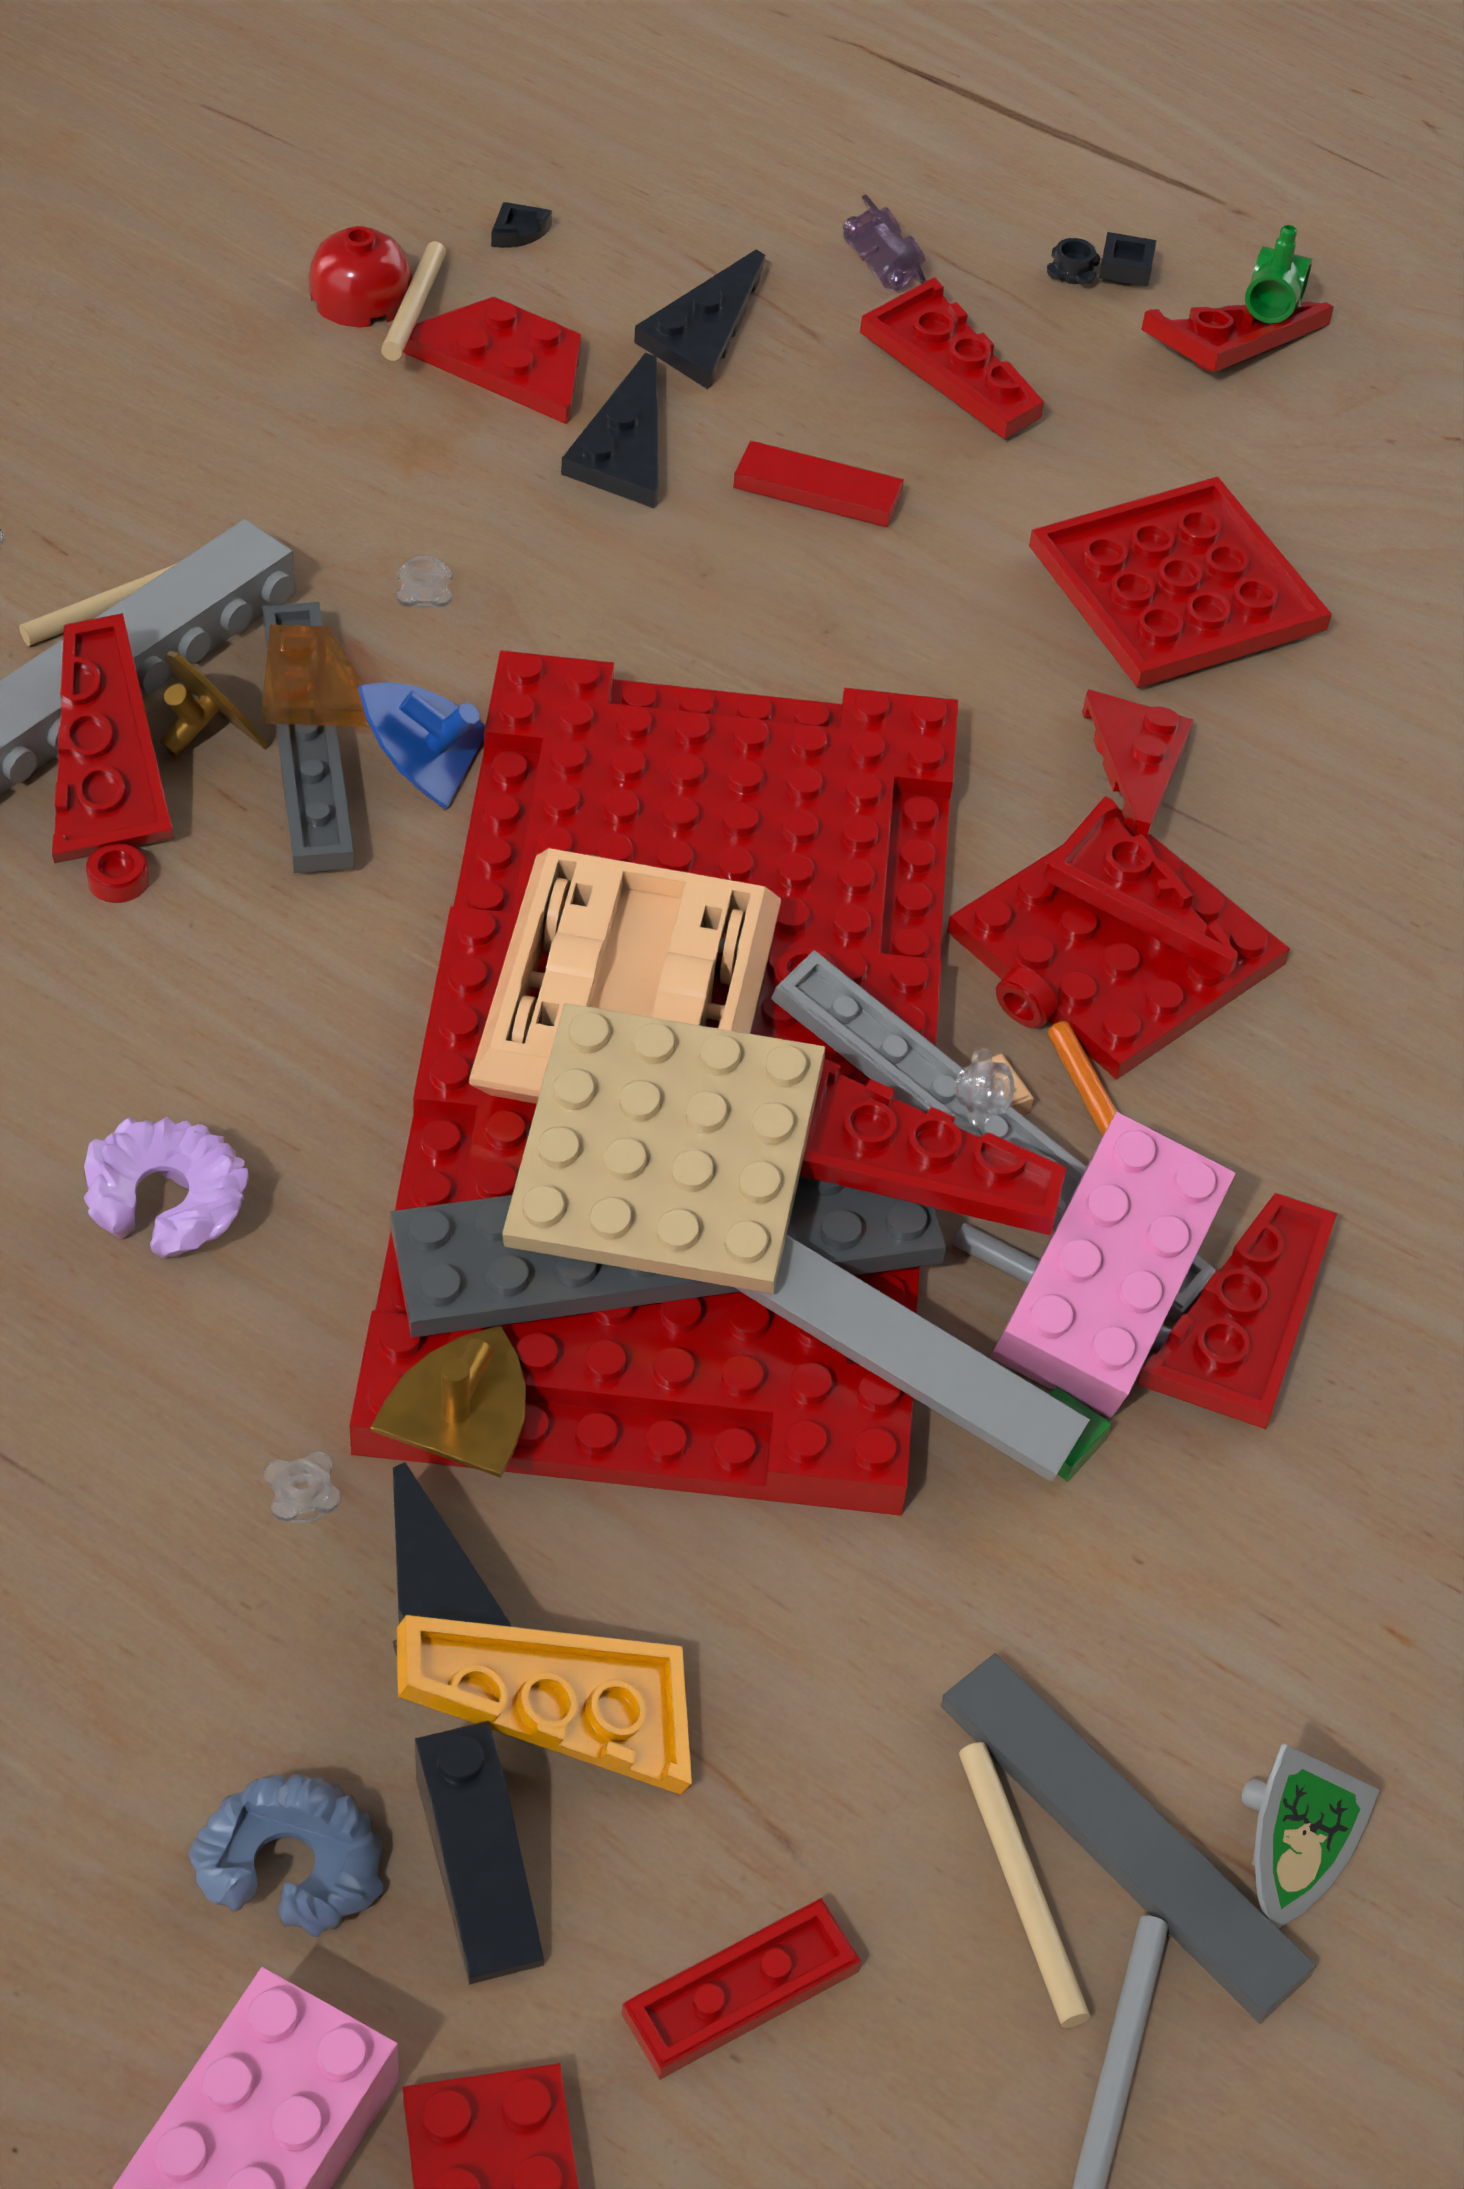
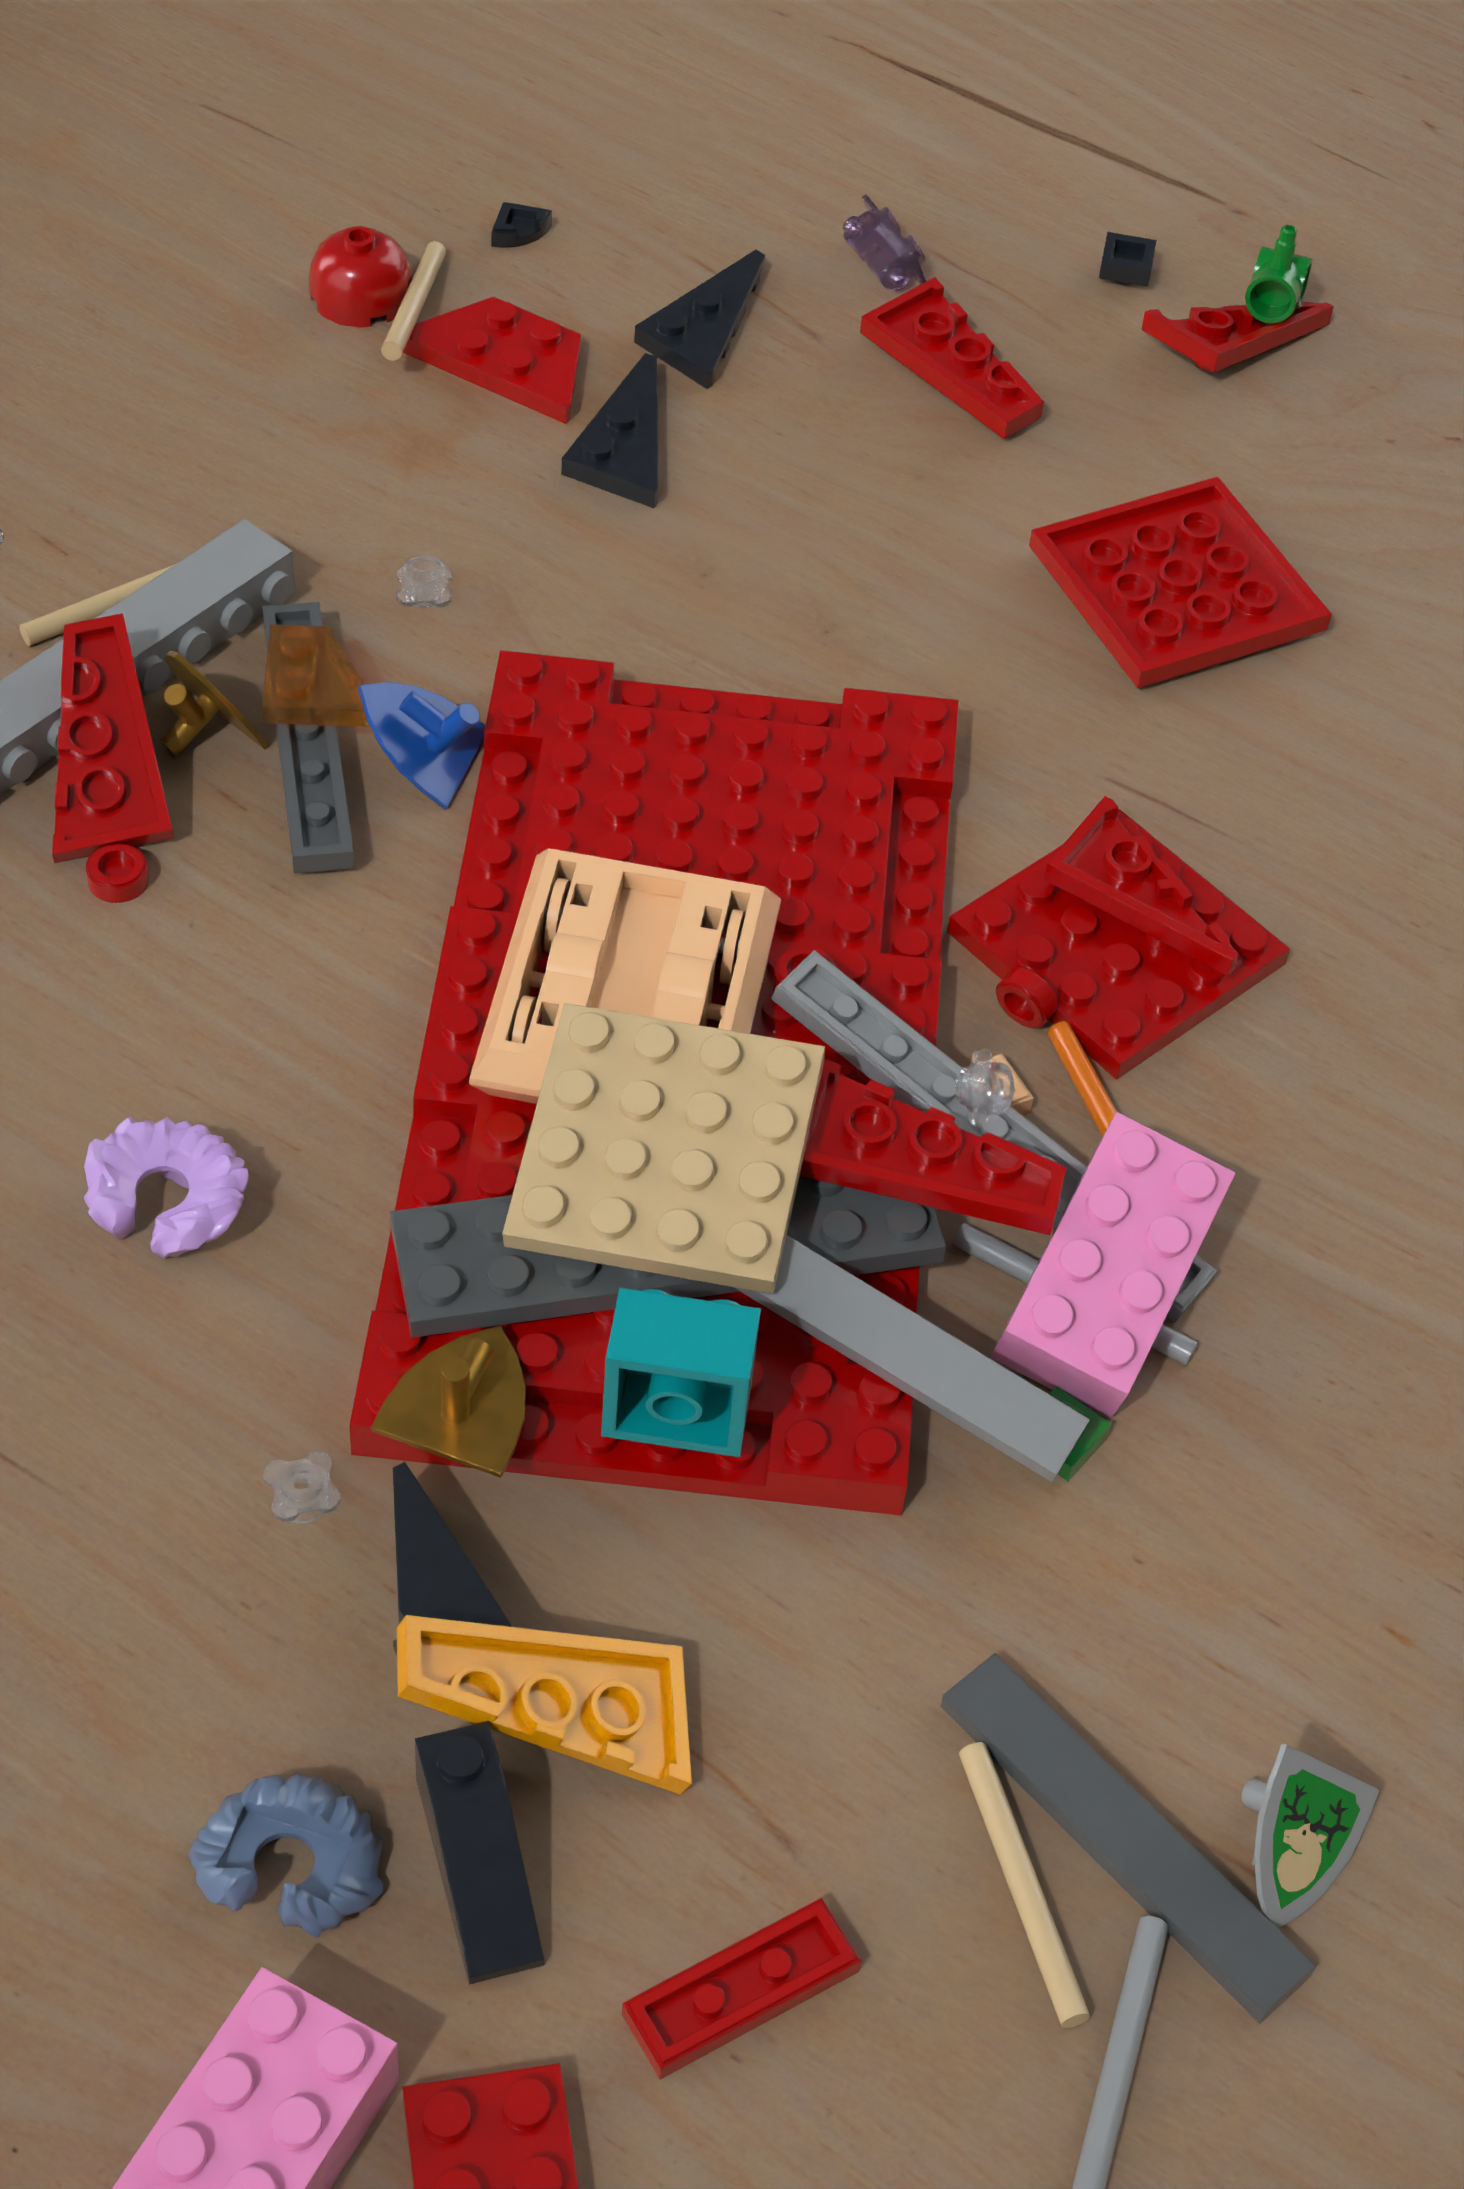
red tile [733,440,904,527] -> none
black plate [1047,238,1101,284] -> none
red wing [1082,689,1194,840] -> none
red wing [1137,1193,1337,1429] -> none
none -> teal brick [601,1288,761,1457]

